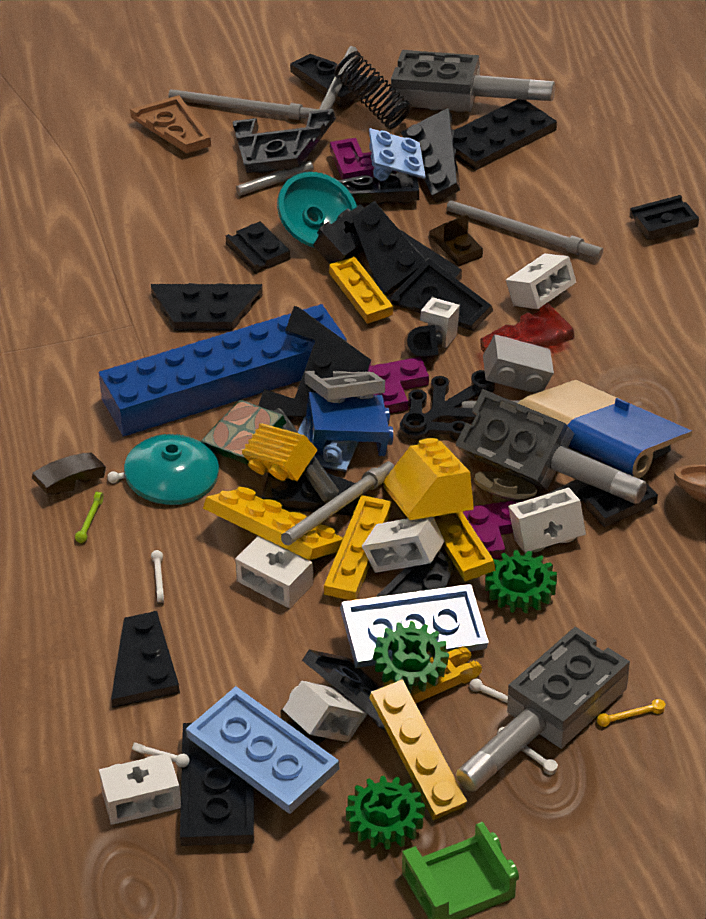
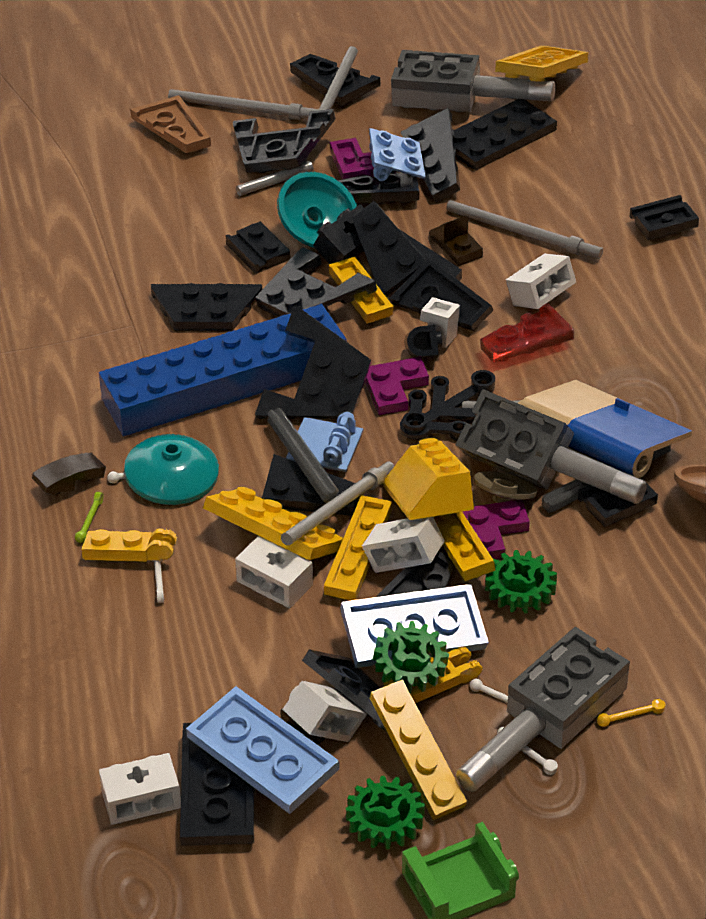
black wing [111,611,180,708] -> none
white hinge [132,742,189,768] -> none
tile [201,400,287,465] -> none
yellow brick [242,423,318,481] -> none
light grey wing [305,371,385,403] -> none
blue panel [305,392,393,456] -> none
black piece [334,51,412,129] -> none
light grey brick [483,334,554,393] -> none
white brick [508,488,586,553] -> none
none -> yellow hinge [82,529,177,562]
none -> black wing [255,247,377,317]
none -> yellow plate [495,45,588,82]

